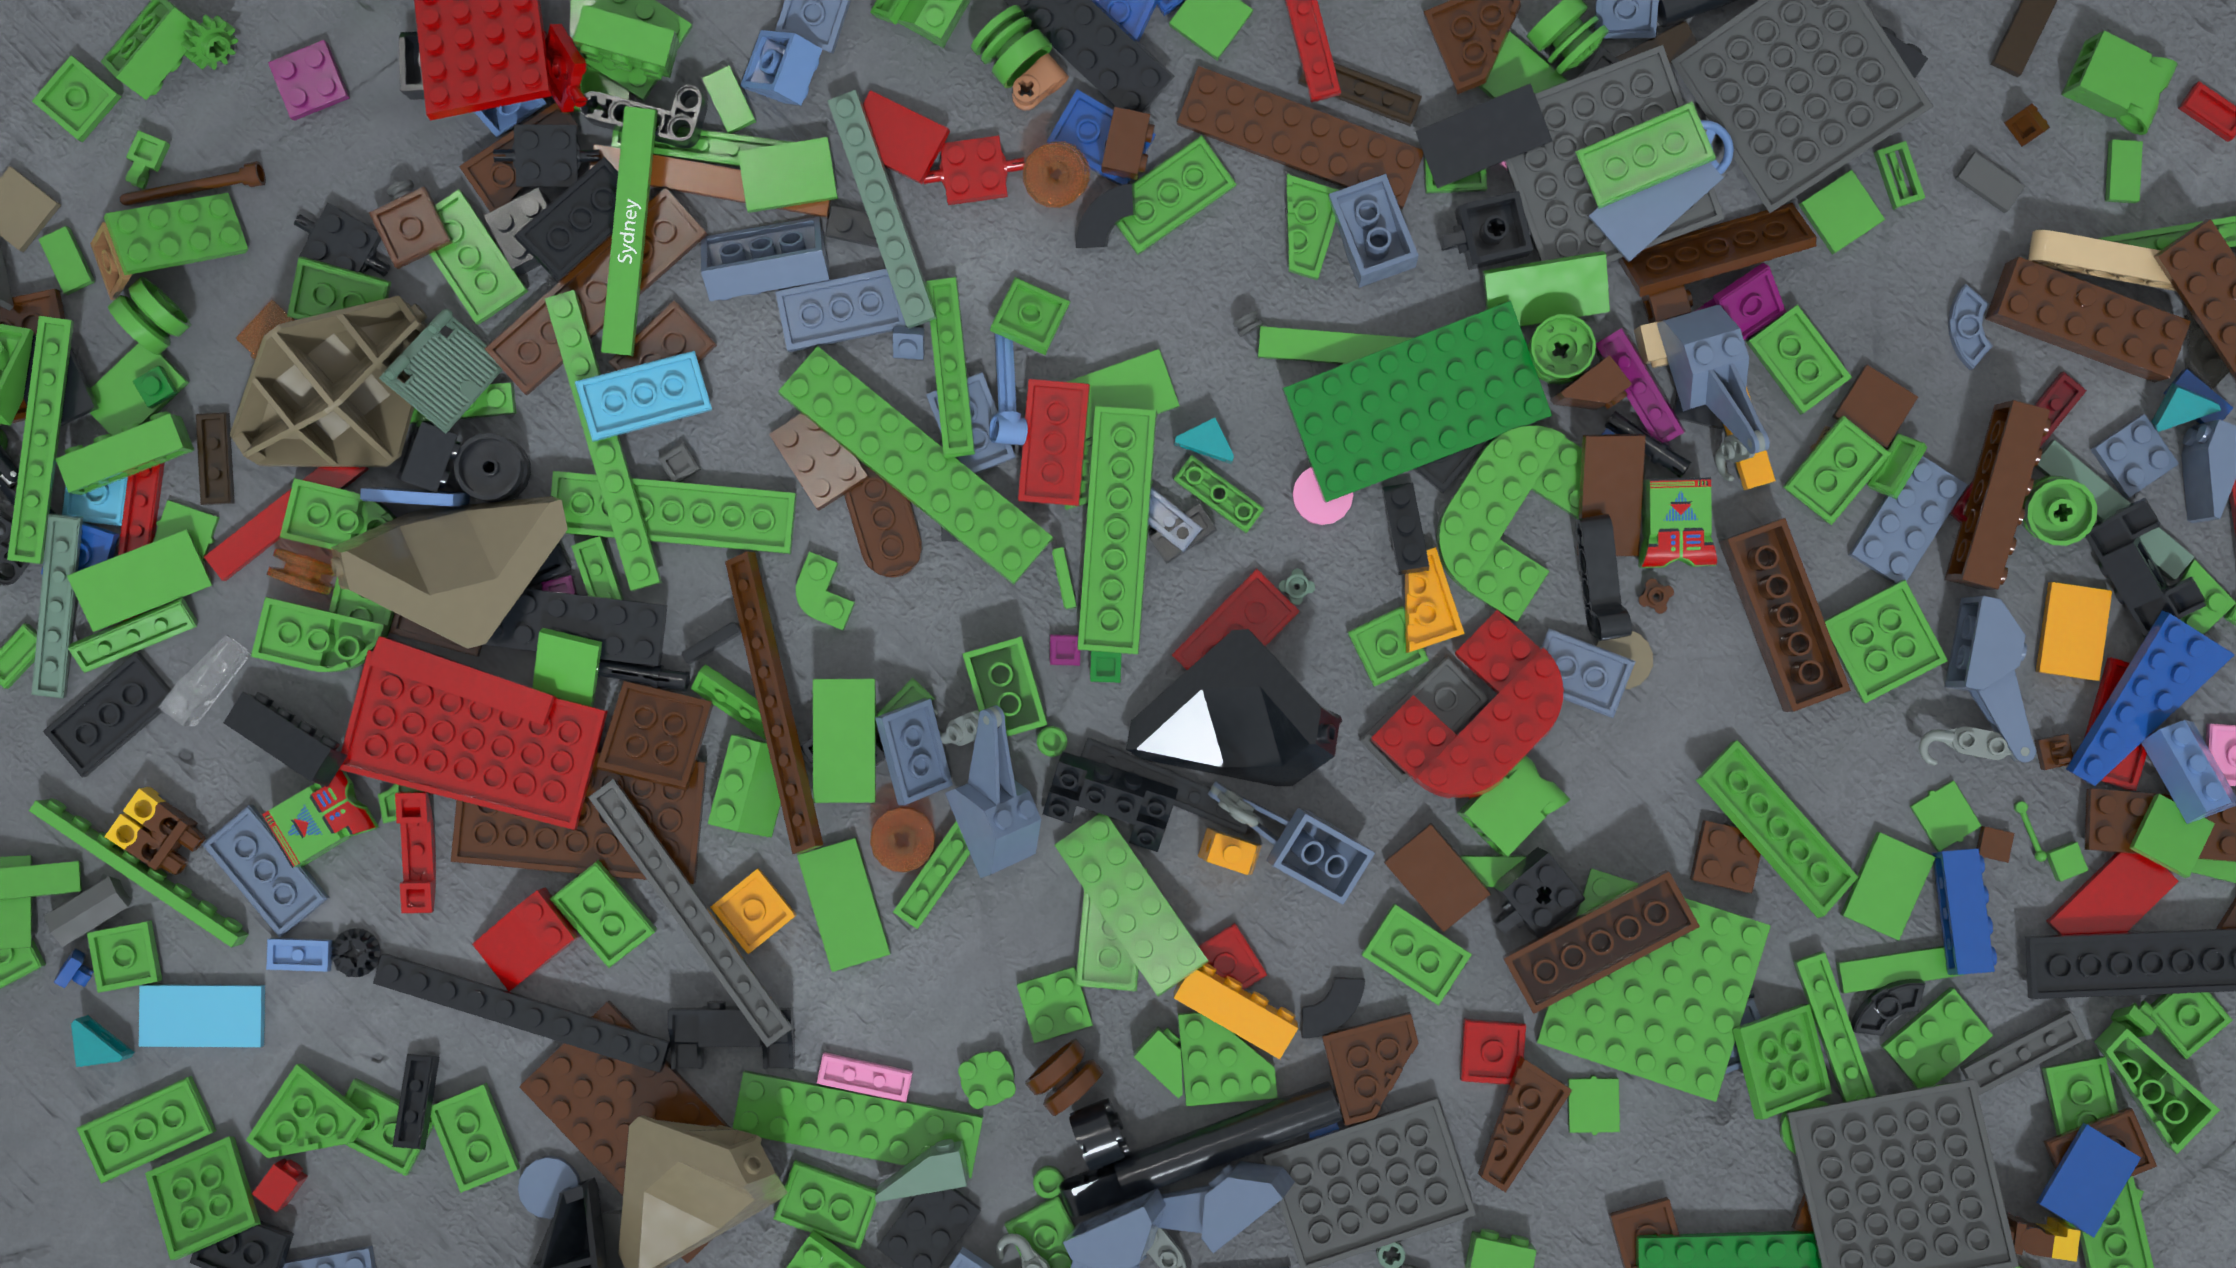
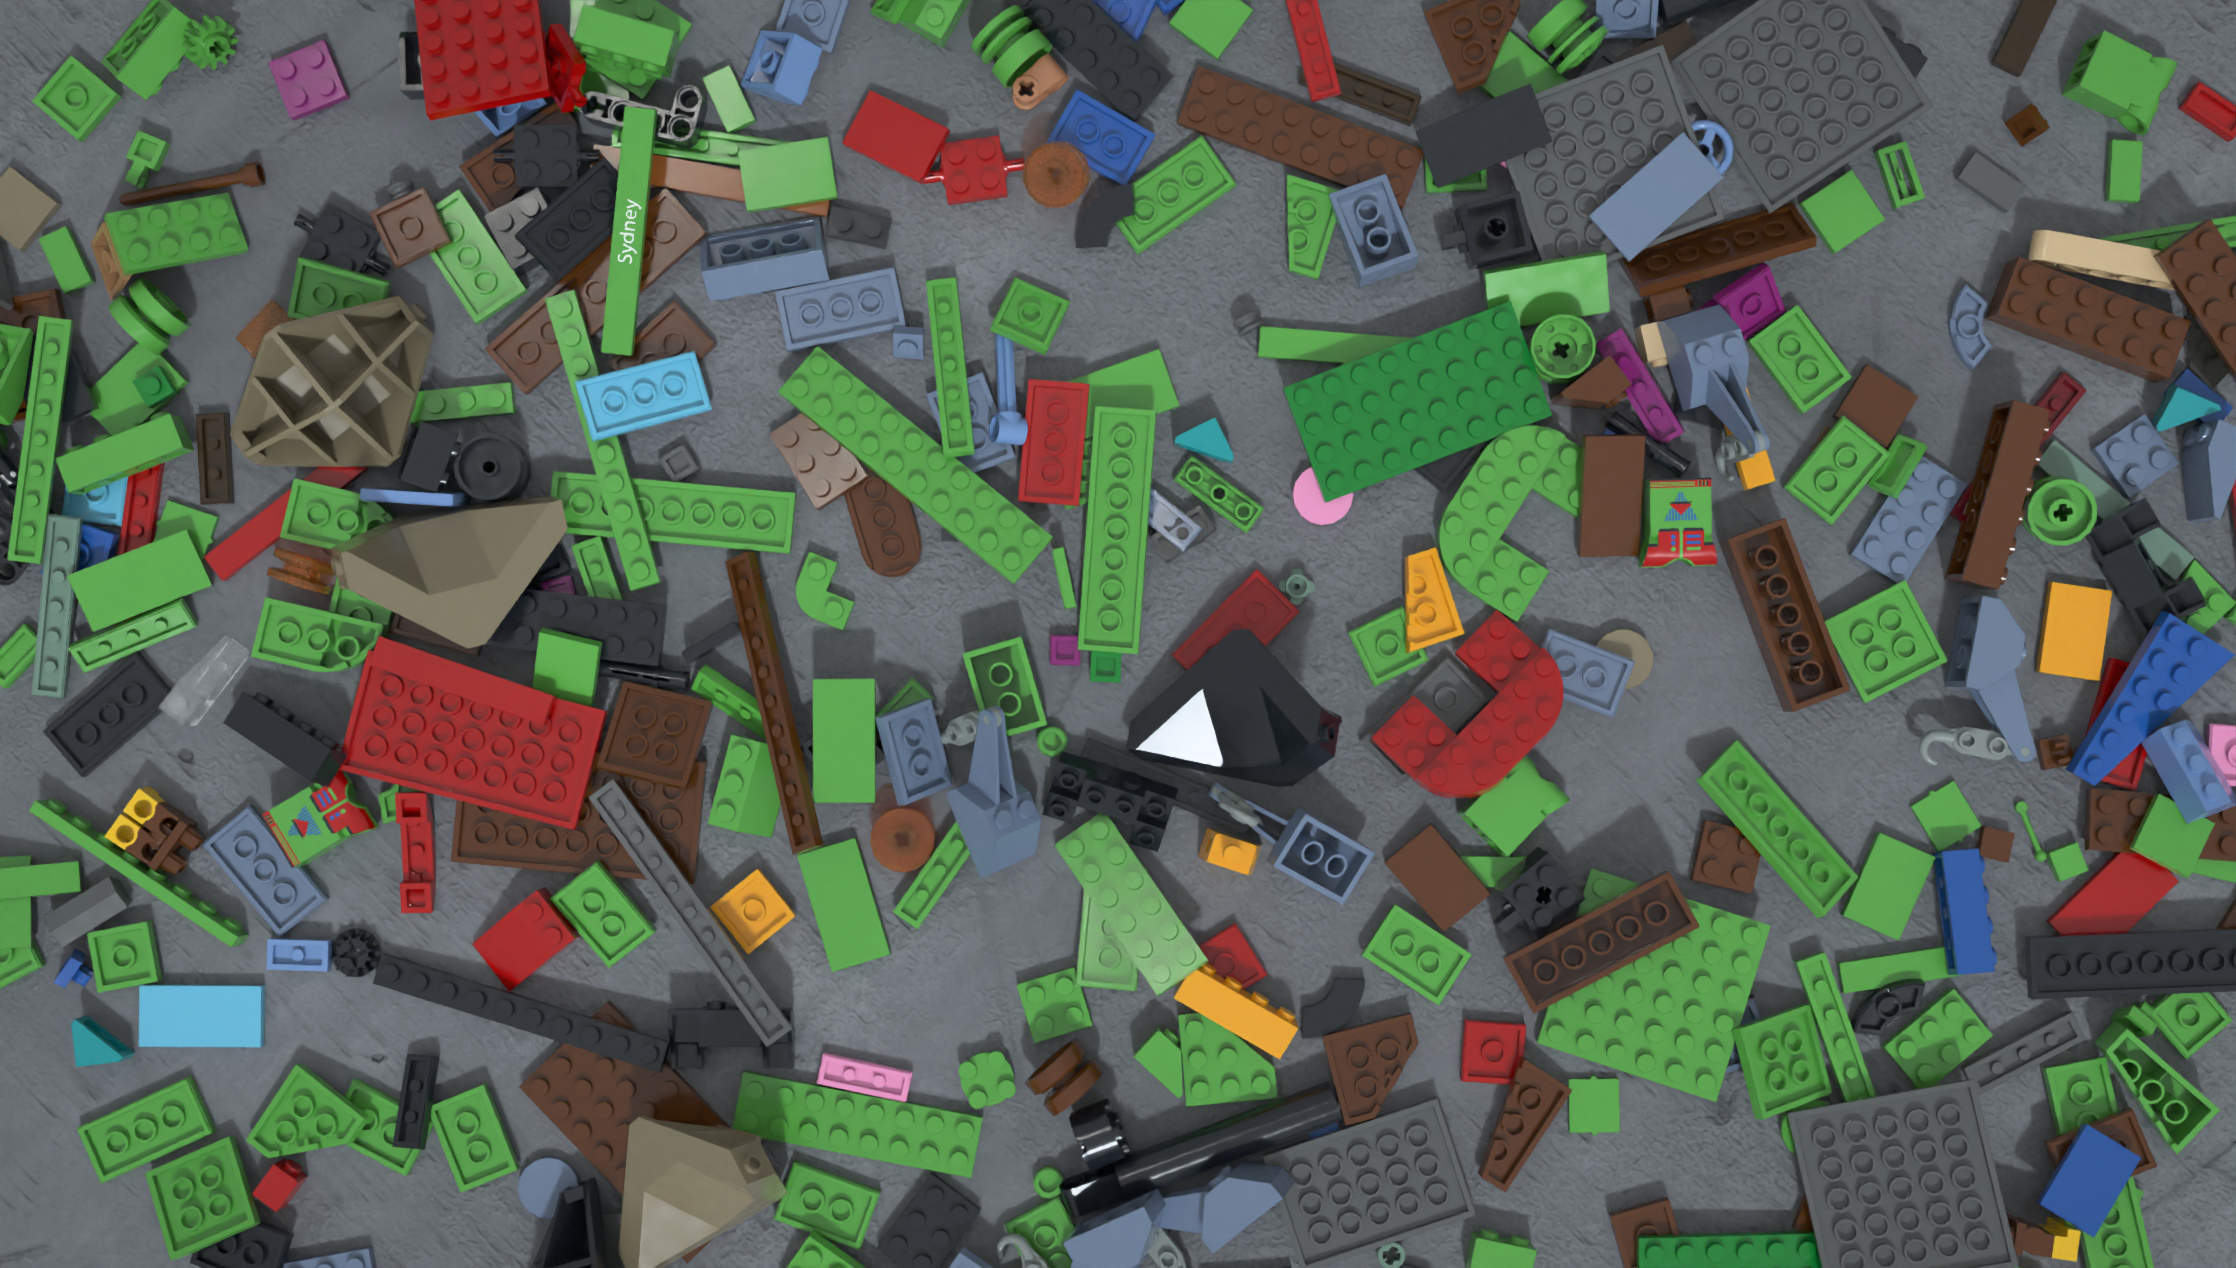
sand green window [379,309,503,434] -> none
sand green plate [827,90,937,329] -> none
sand green slope [875,1139,969,1202] -> none
reddish brown brick [1102,107,1155,180] -> none
black plate [1382,482,1429,575] -> none
bright green tile [1575,102,1716,209] -> none
black beam [1576,514,1632,641] -> none
reddish brown plate [1638,579,1674,614] -> none

